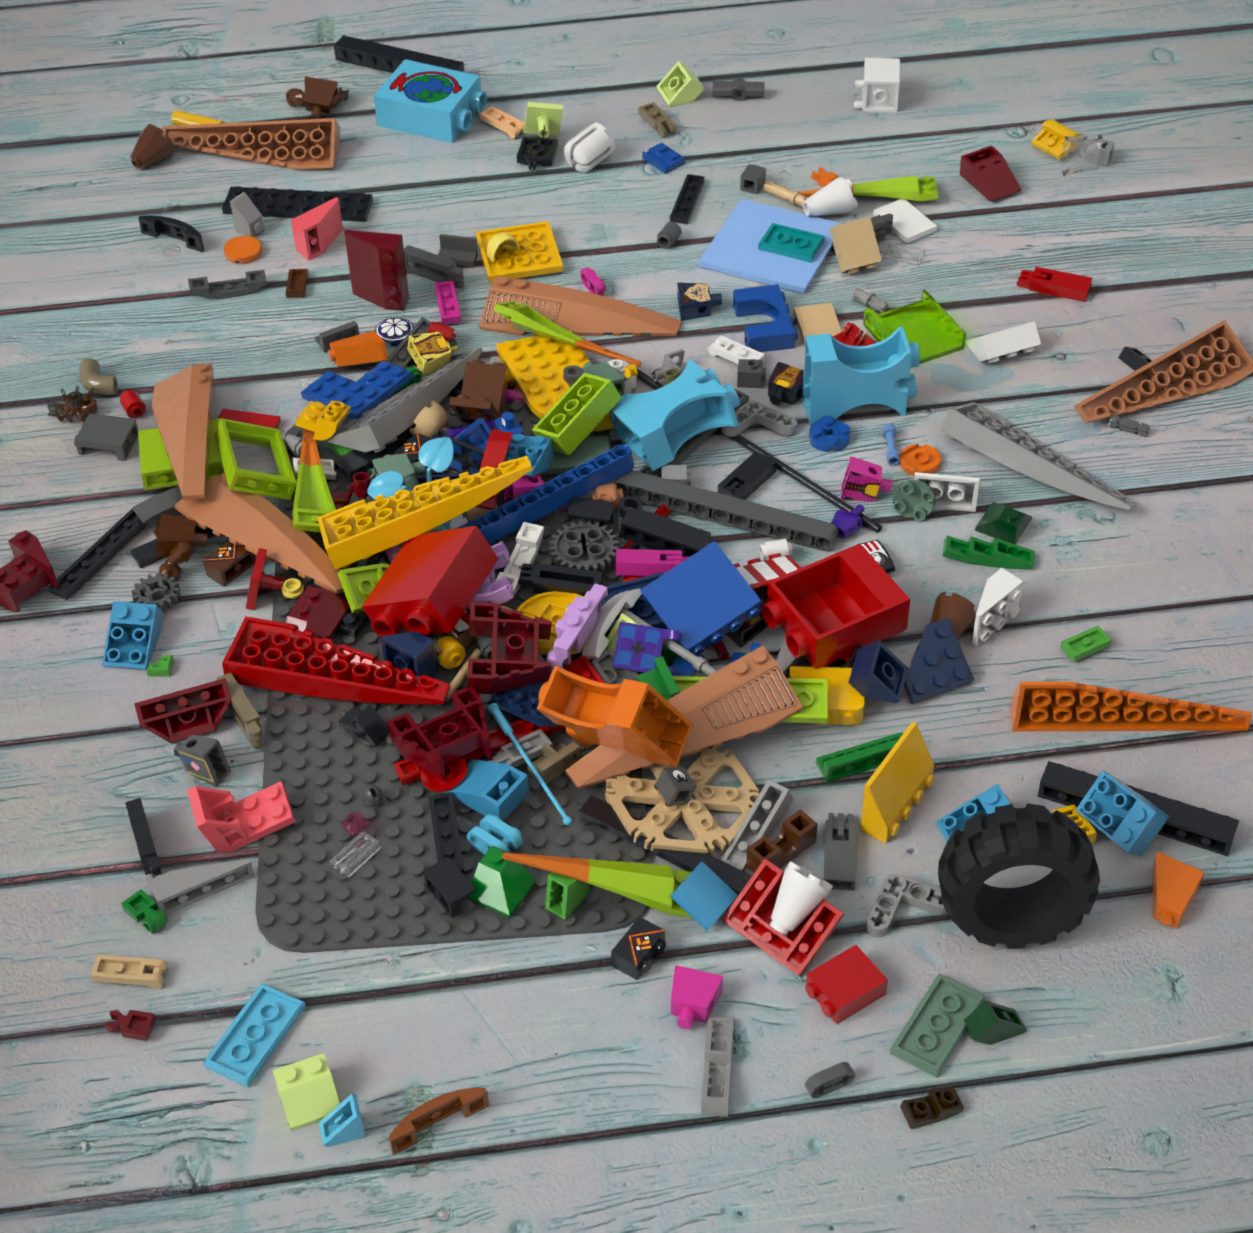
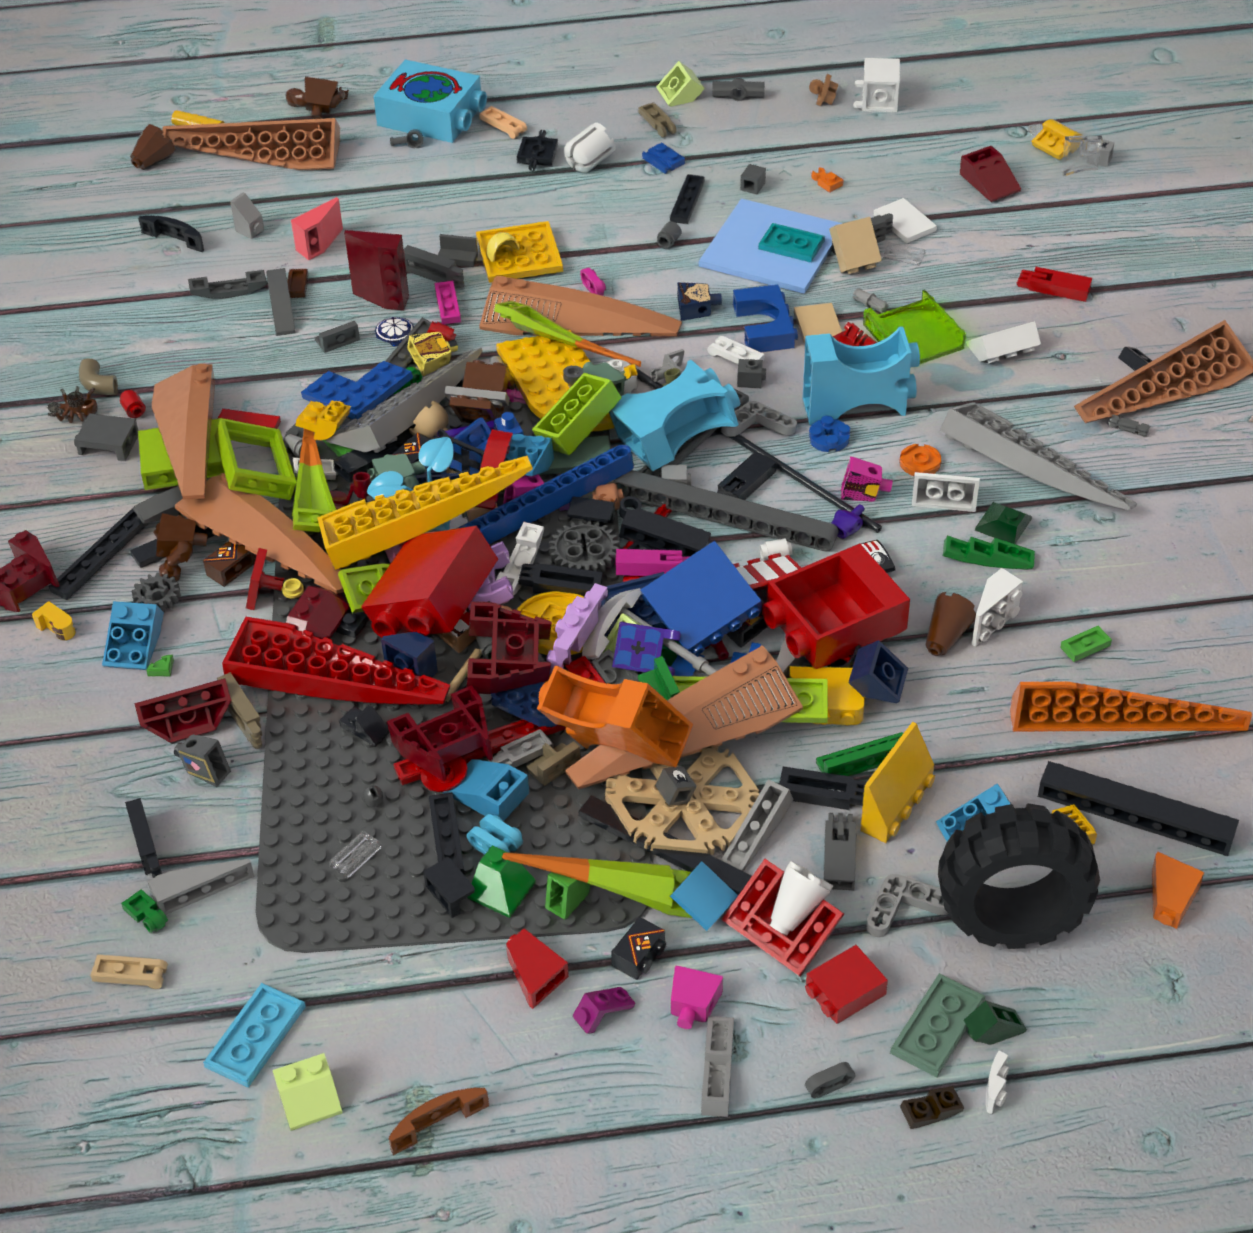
dark red plate [105,1010,156,1041] -> none
coral bracket [187,781,296,853] -> none
black plate [222,186,373,222] -> none
orange tile [224,236,262,263] -> none
medium azure slope [319,1093,365,1147] -> none
orange slope [328,331,388,367] -> none
black brick [334,35,465,73] -> none
clear pink plate [342,812,370,836] -> none
yellow head [435,636,466,669] -> none
medium azure piece [487,703,573,826] -> none
yellowish green tile [524,102,563,138] -> none
reddish brown arch [746,809,818,873] -> none
tan pin [763,181,808,207] -> none
torso [768,361,804,406] -> none
lime plate [800,175,939,201] -> none
white cone [803,177,857,216] -> none
medium blue bar [883,423,900,466] -> none
sand green dish [893,480,936,521] -> none
dark blue plate [904,617,974,704] -> none
dark azure slope [1076,771,1170,856] -> none
none -> yellow leg [32,601,76,640]
none -> dark grey slope [266,268,296,336]
none -> dark grey bar [390,129,423,148]
none -> light grey plate [444,386,510,408]
none -> red slope [506,928,569,1009]
none -> magenta bracket [572,987,636,1034]
none -> black hinge [779,766,867,810]
none -> medium nougat hips [809,74,838,106]
none -> white slope [986,1051,1009,1114]

